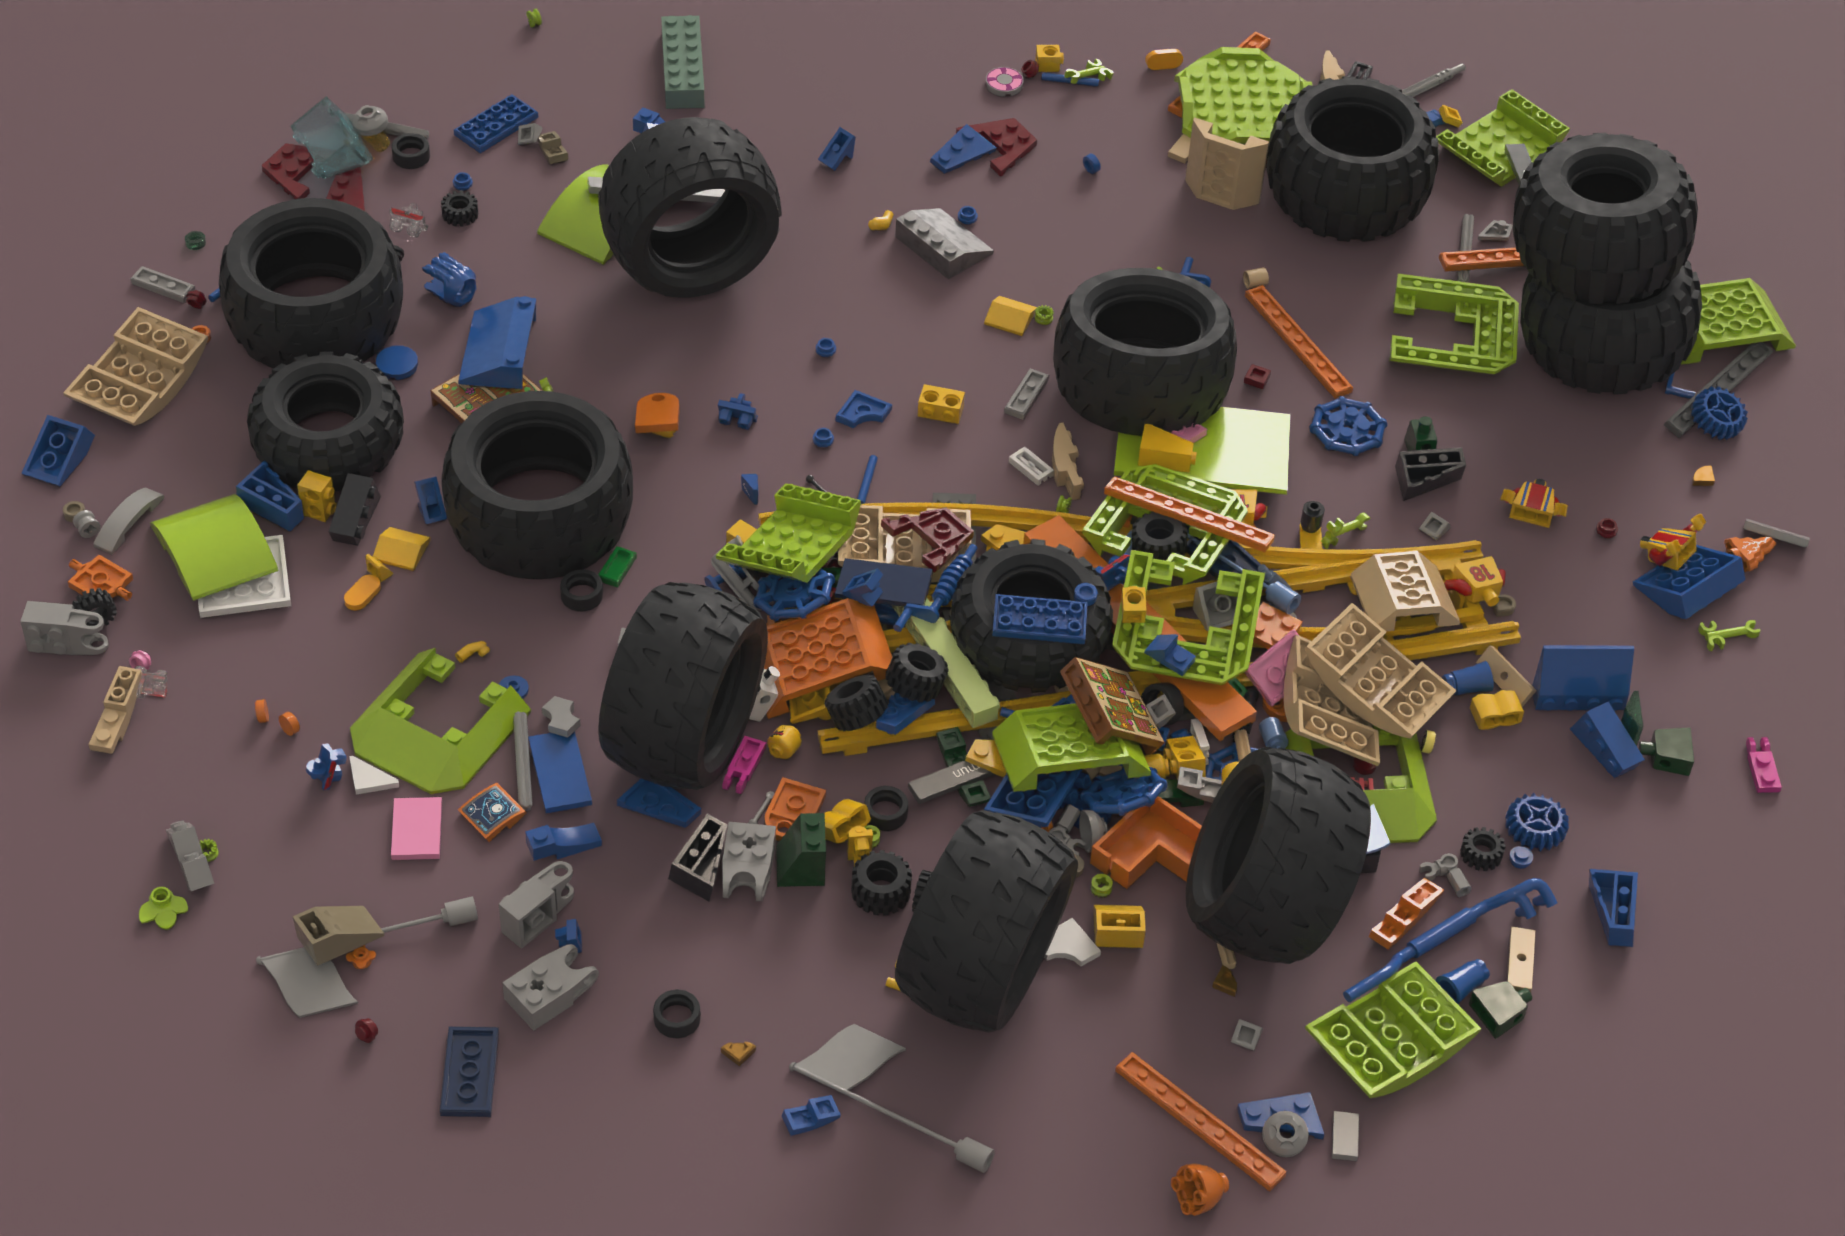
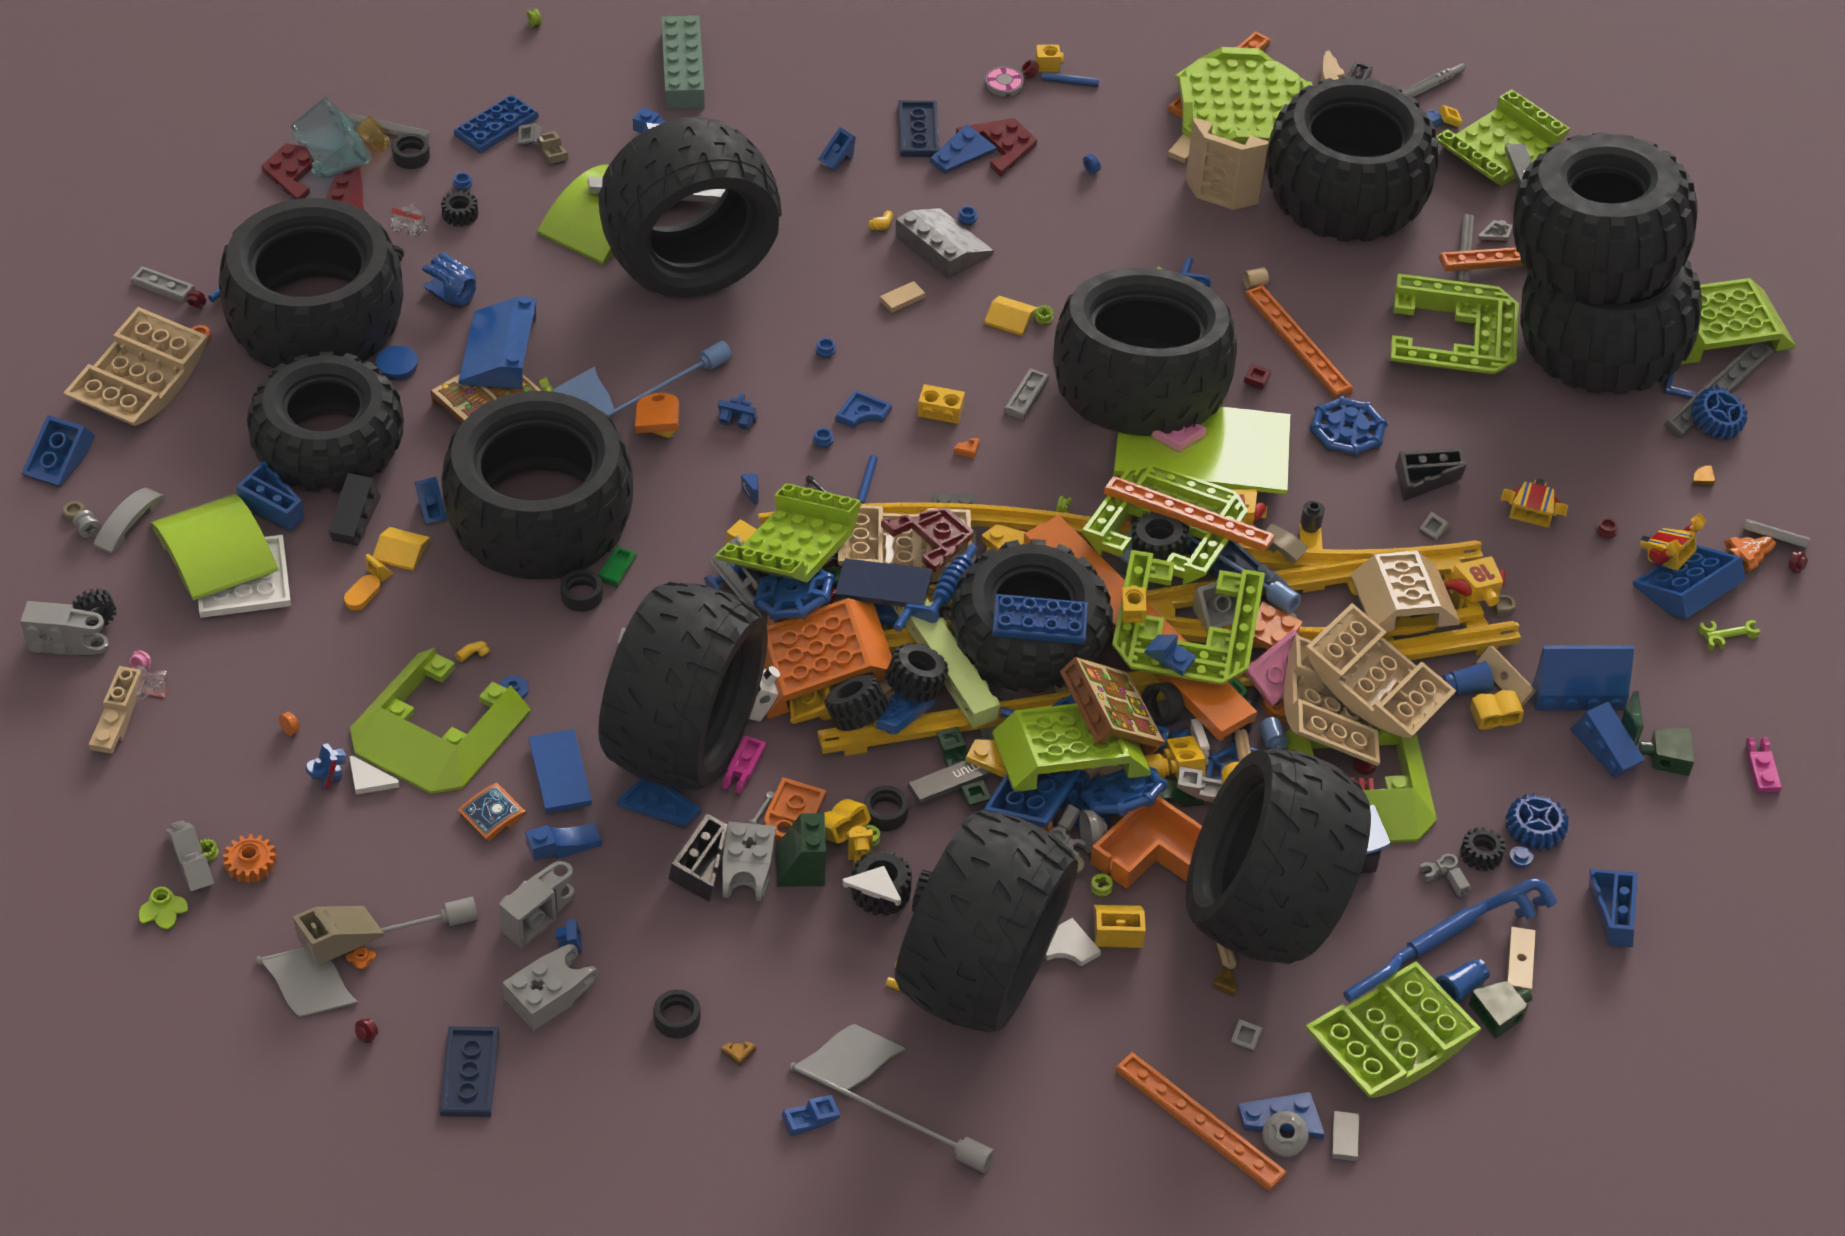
orange plate [68,555,133,601] -> none
clear green tile [185,231,206,250] -> none
orange tile [255,699,269,723] -> none
yellow brick [297,470,337,522] -> none
light grey piece [352,105,389,136] -> none
bright pink tile [391,797,442,860] -> none
light grey axle [513,712,532,811] -> none
light grey tile [542,696,581,738] -> none
yellow head [767,725,802,759] -> none
blue slope [842,568,883,606] -> none
white tile [1009,447,1054,486] -> none
tan slope [1052,423,1084,500] -> none
lime bar [1064,59,1113,84] -> none
blue tile [1074,583,1098,606] -> none
blue hips [1095,553,1130,591] -> none
yellow slope [1138,424,1197,473] -> none
light orange tile [1145,49,1183,70] -> none
light grey slope [1146,694,1176,728] -> none
orange piece [1171,1164,1229,1216] -> none
lime bar [1321,512,1370,549] -> none
orange slope [1369,878,1444,950] -> none
torso [1404,416,1437,451] -> none
light yellow tile [1421,730,1436,754] -> none
none -> orange gear [223,834,277,883]
none -> medium blue flag [554,340,732,417]
none -> white tile [842,866,901,906]
none -> tan tile [880,281,925,313]
none -> dark blue tile [898,100,940,157]
none -> orange tile [954,438,980,459]
none -> dark tan slope [1265,524,1309,564]
none -> dark red plate [1789,551,1808,573]

